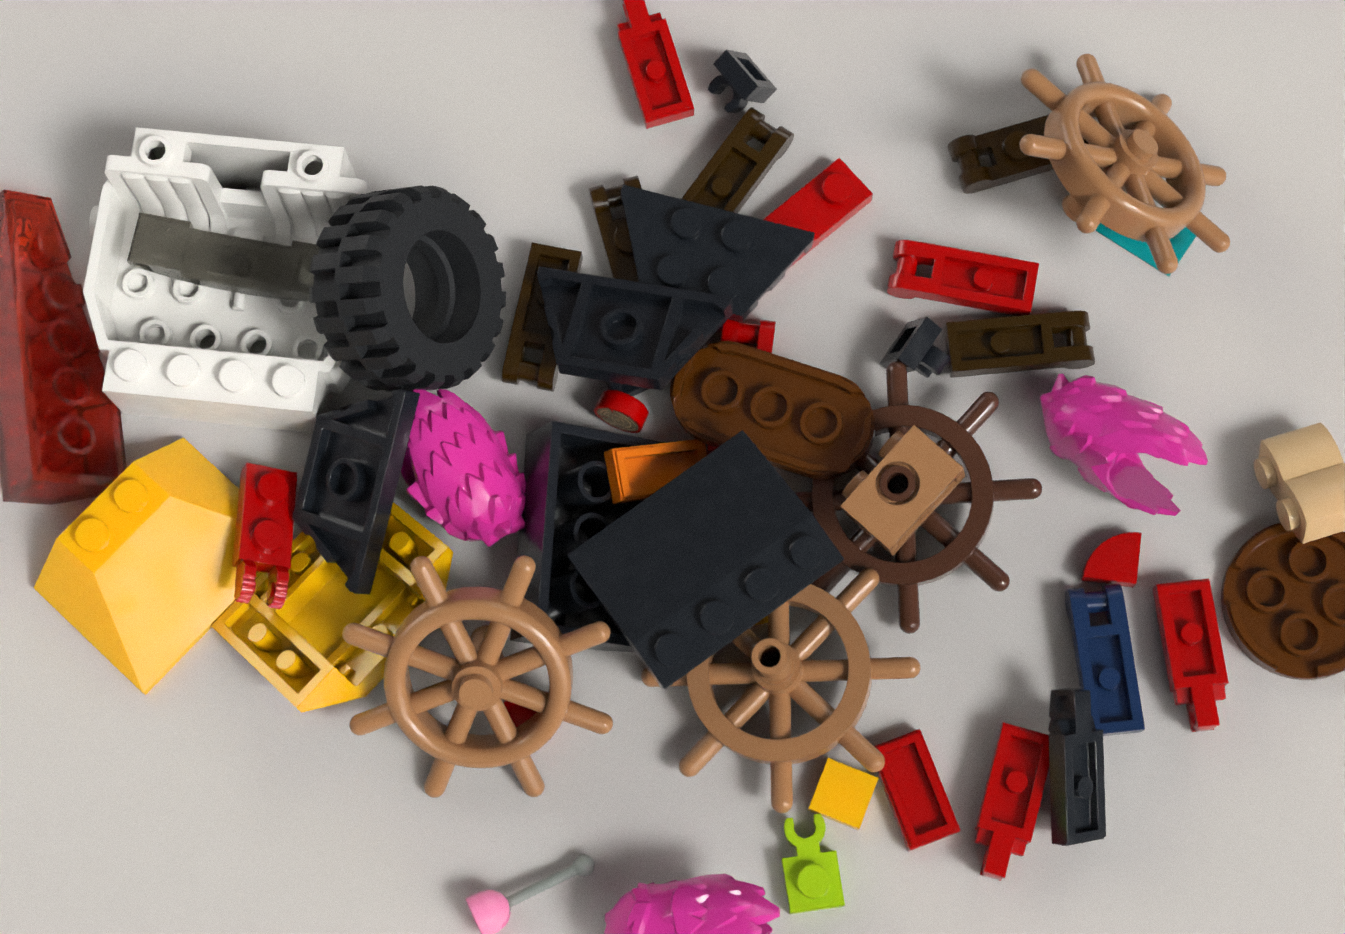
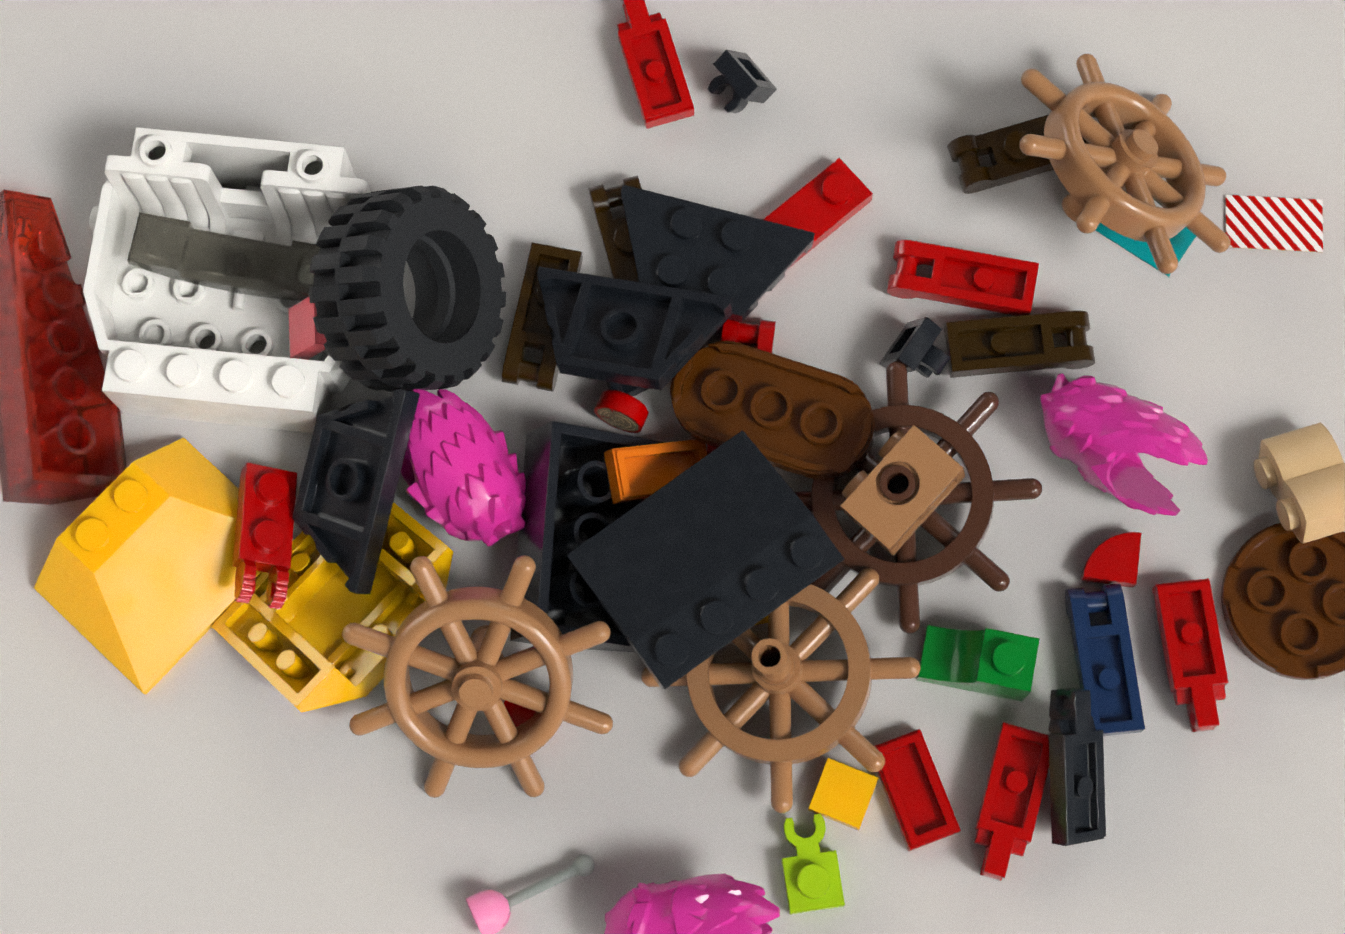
dark brown plate [681,107,794,213] -> none
none -> coral tile [288,297,327,360]
none -> green arch [916,625,1040,702]
none -> sticker [1226,195,1323,252]

